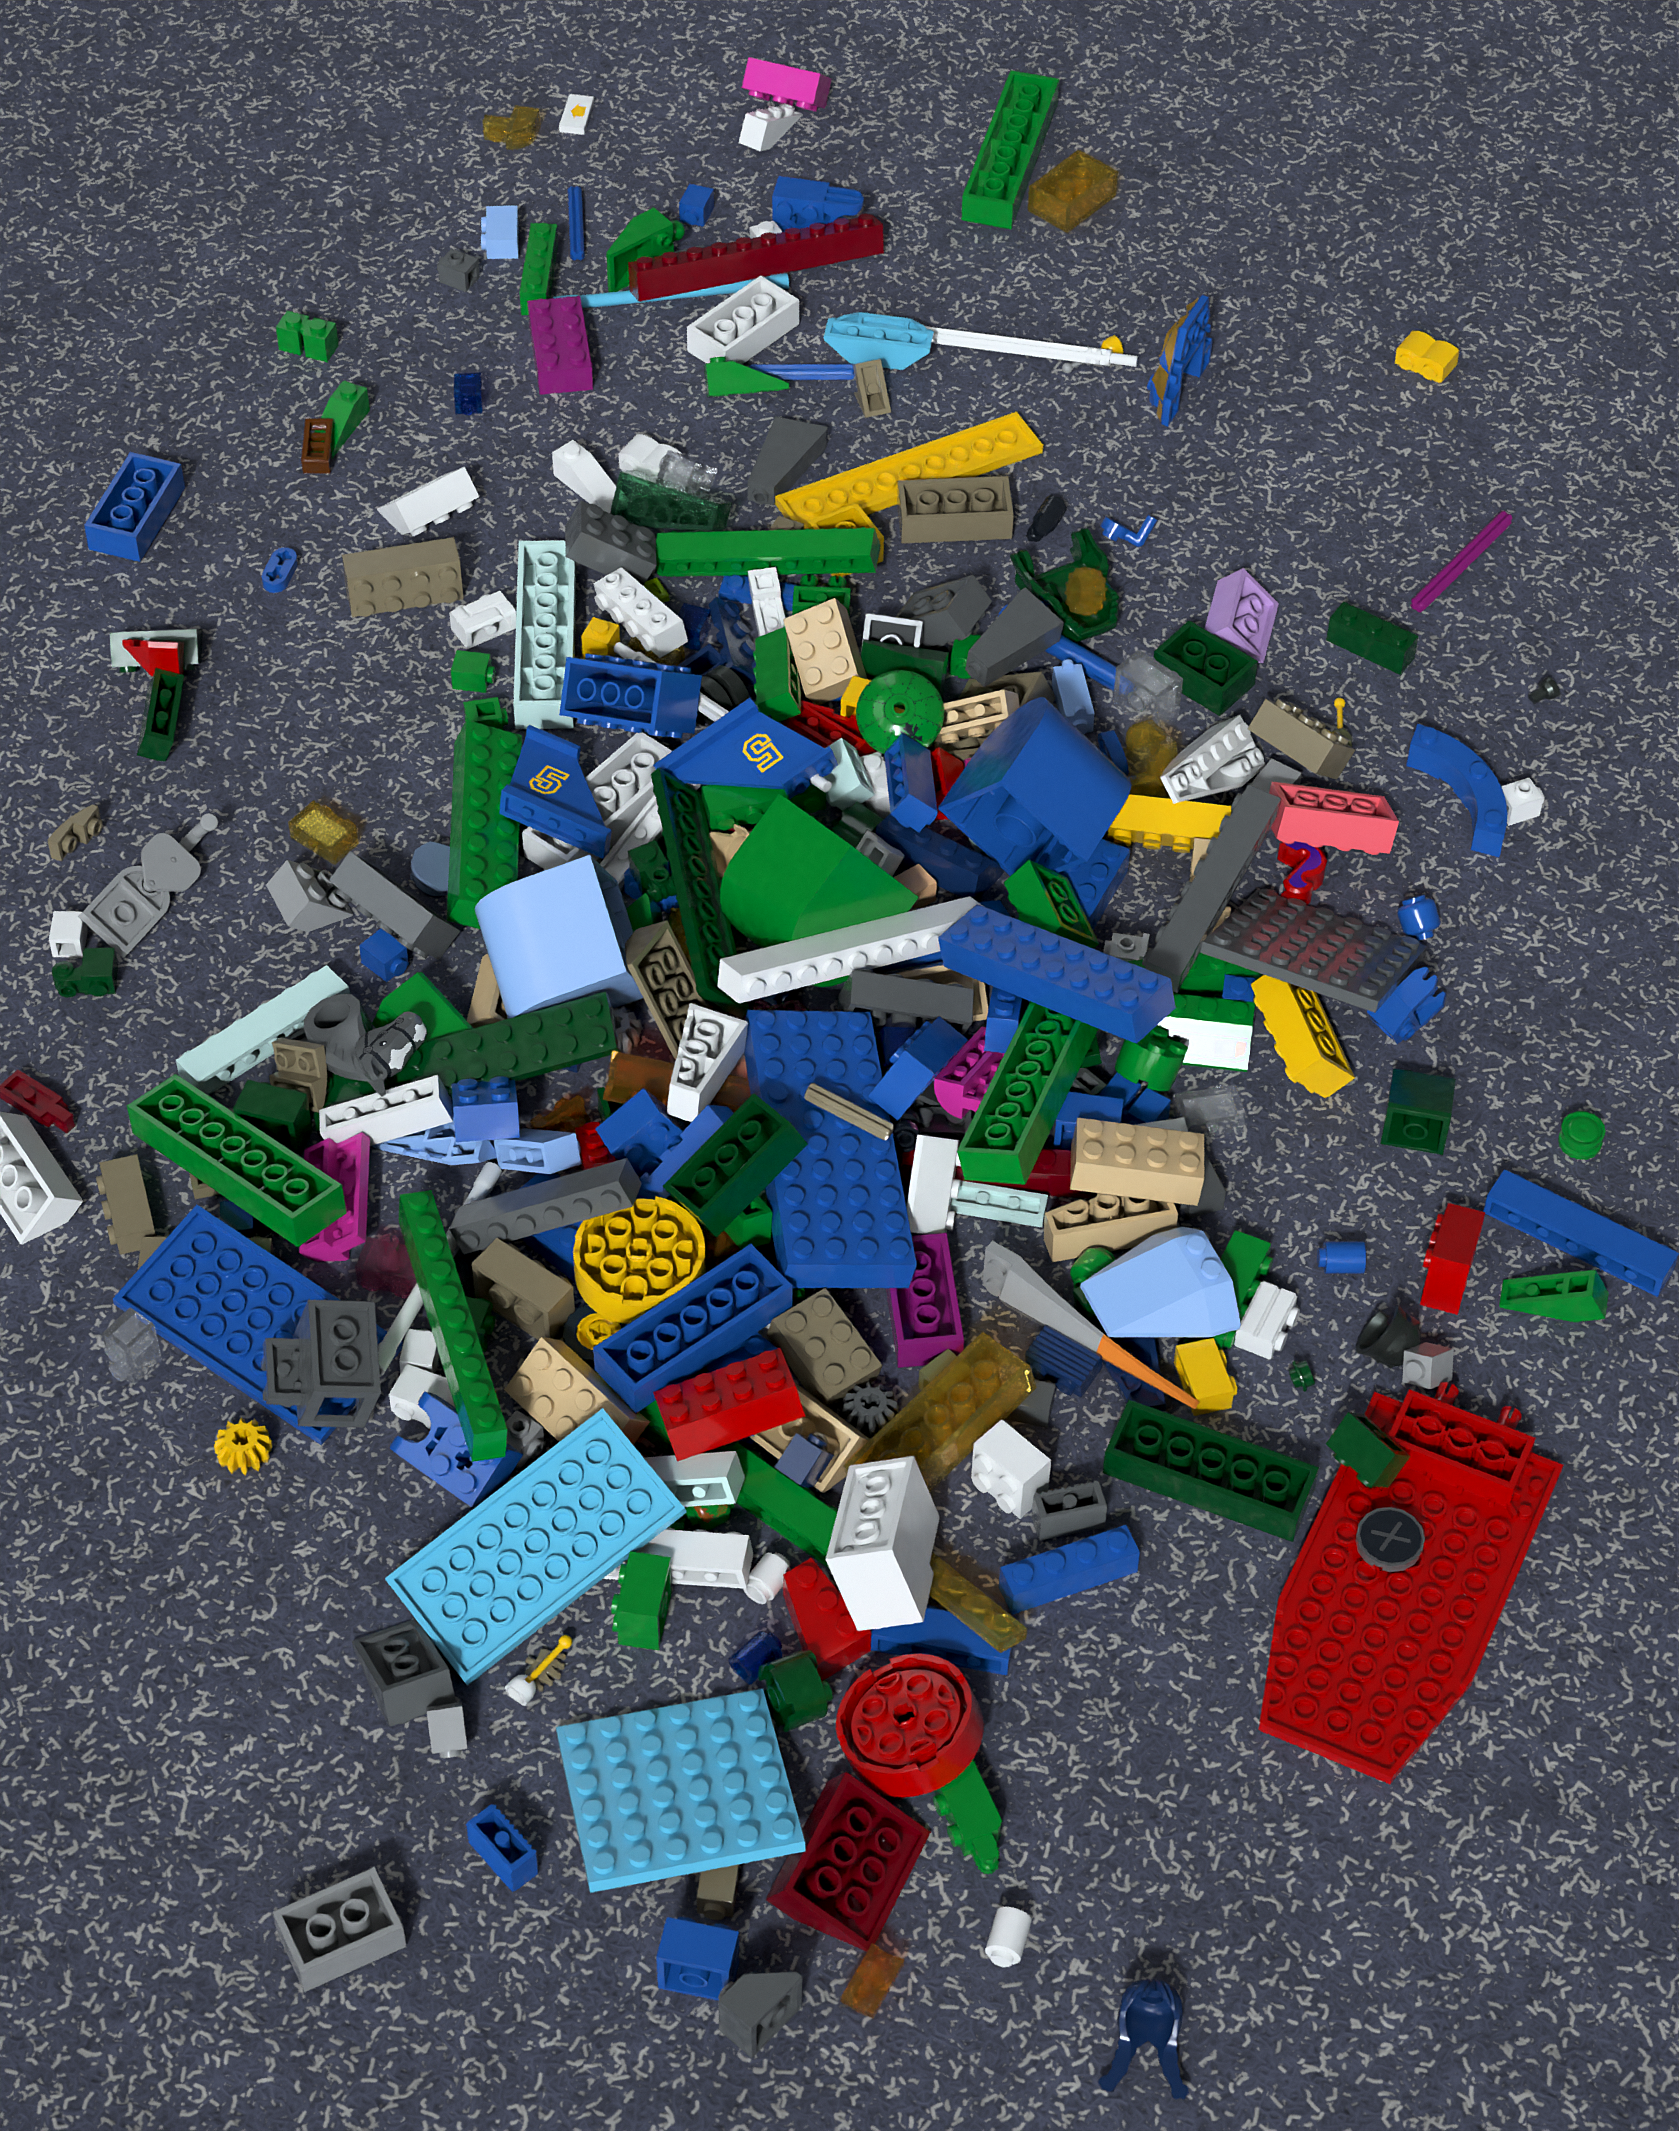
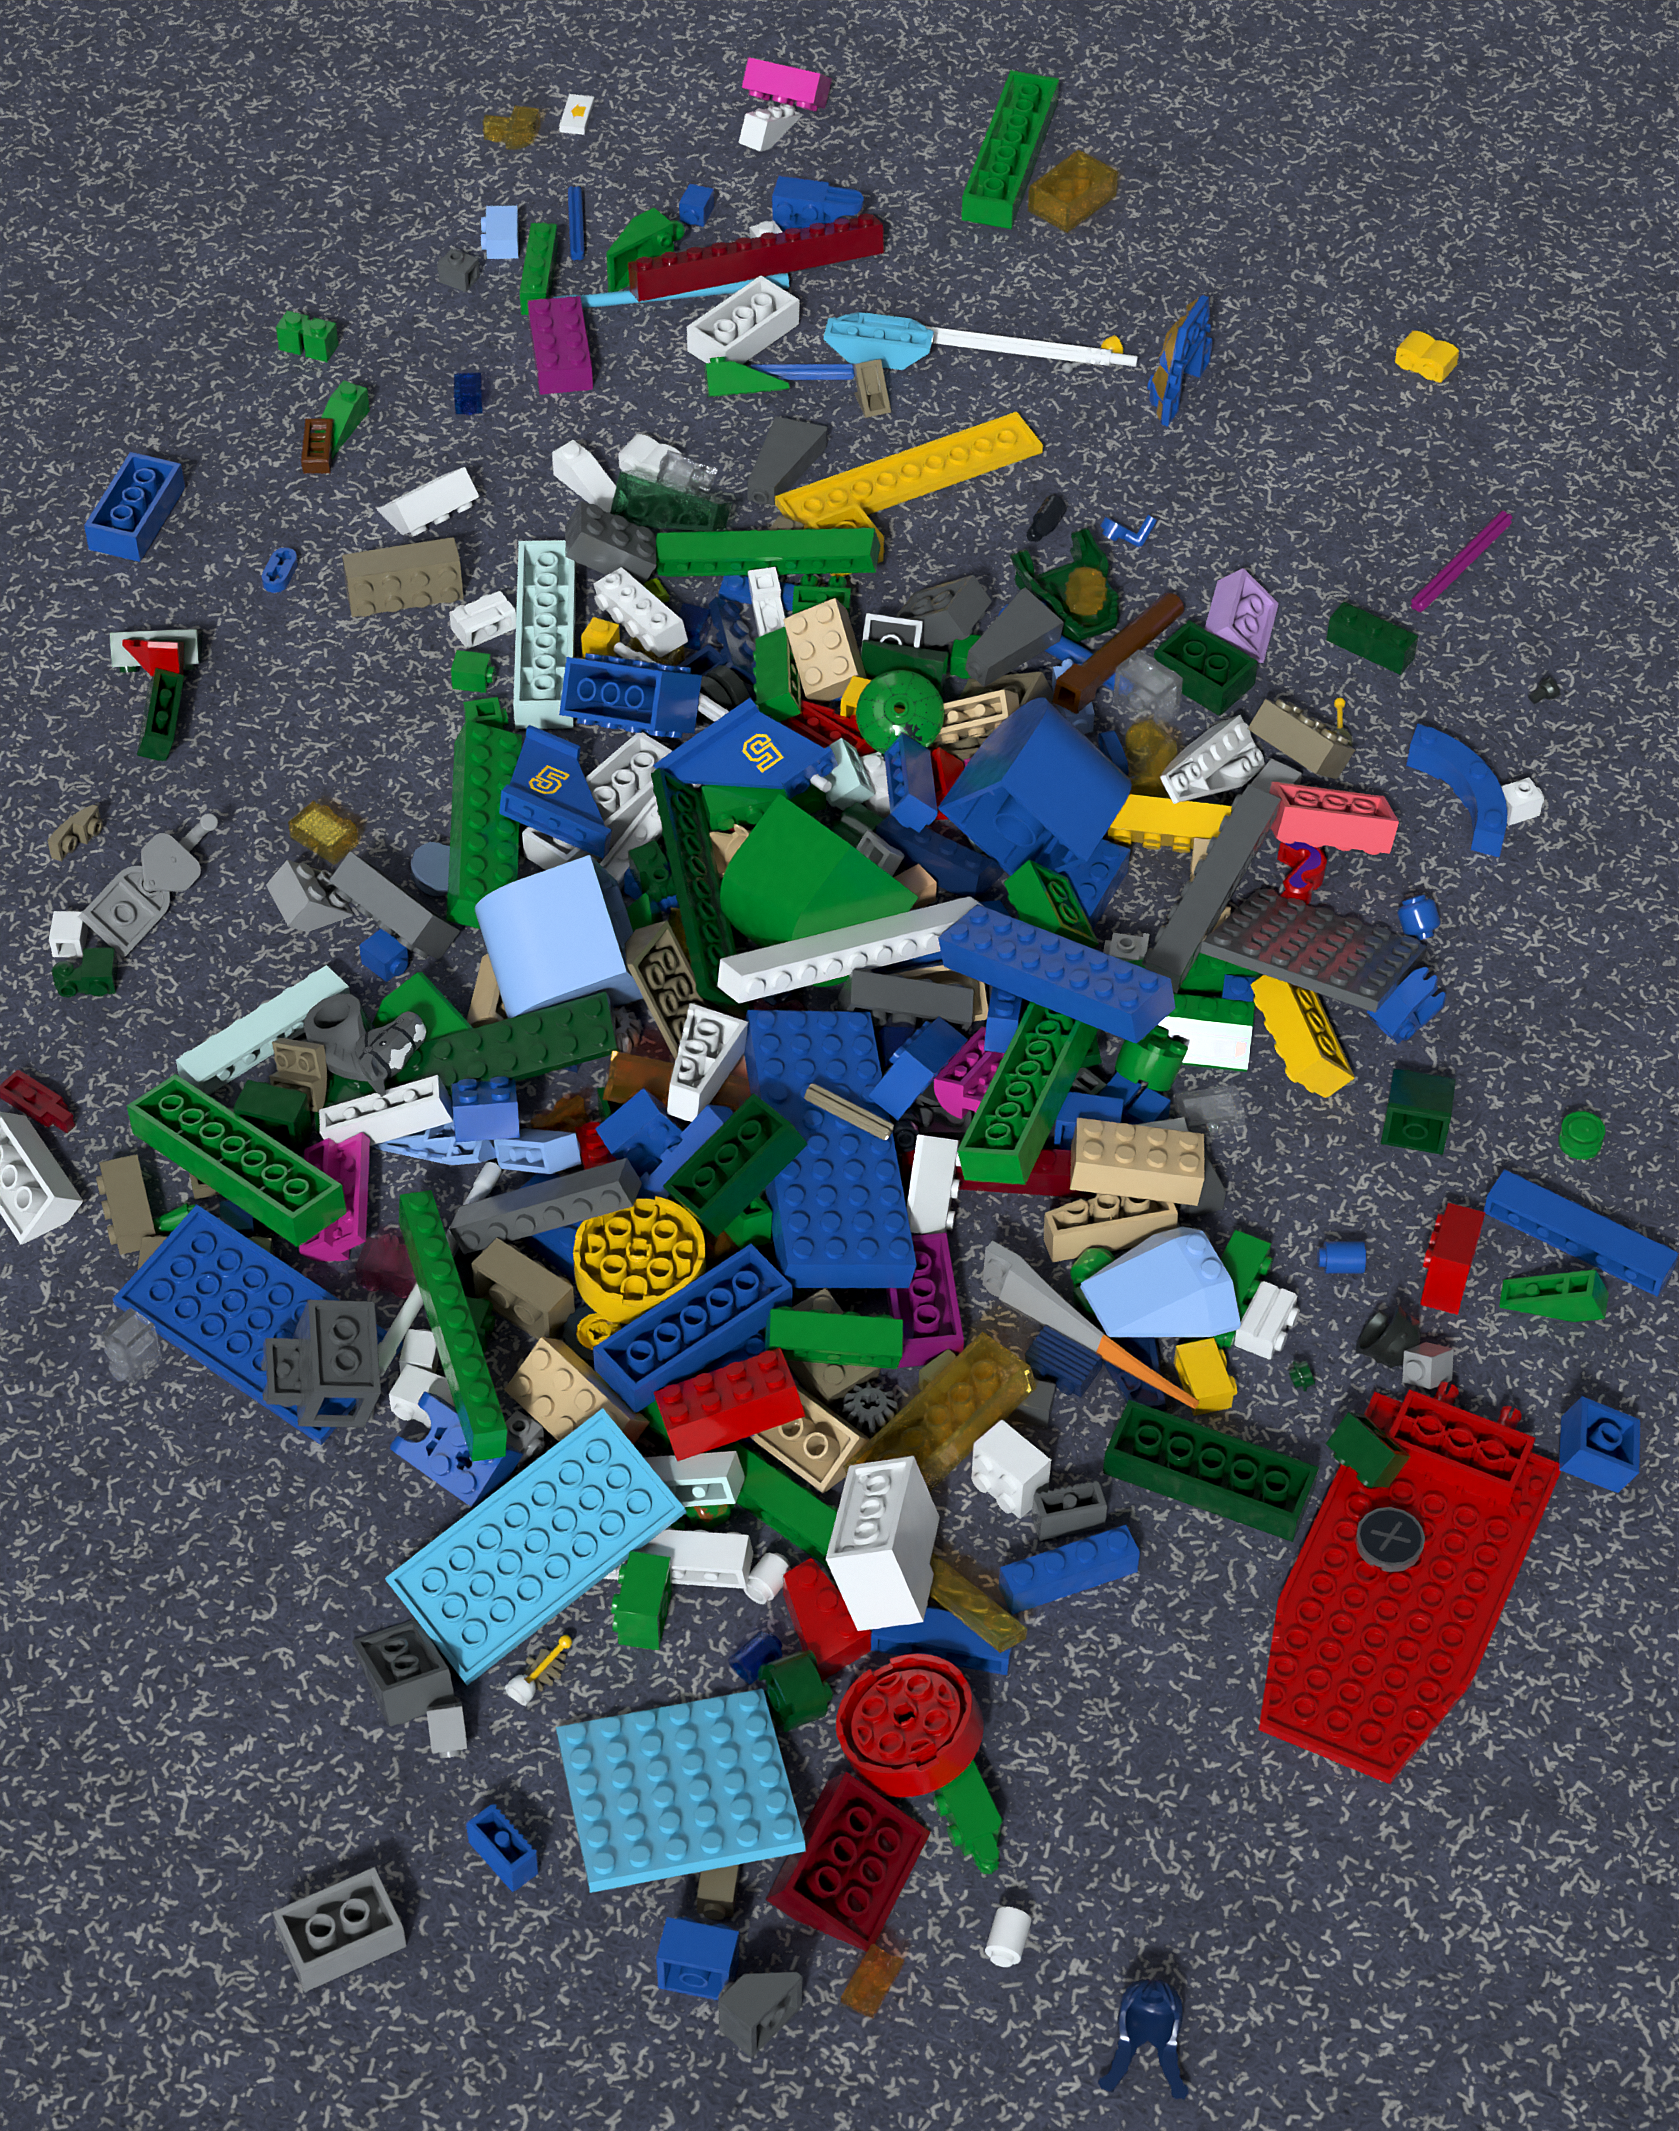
yellow gear [214,1417,272,1476] -> none
dark blue brick [775,1433,834,1489] -> none
dark tan brick [897,476,1013,544] -> none
light aqua plate [950,1180,1048,1228] -> none
none -> green cone [153,1203,196,1236]
none -> green brick [765,1307,903,1369]
none -> reddish brown brick [1052,592,1184,714]
none -> blue brick [1559,1396,1640,1493]

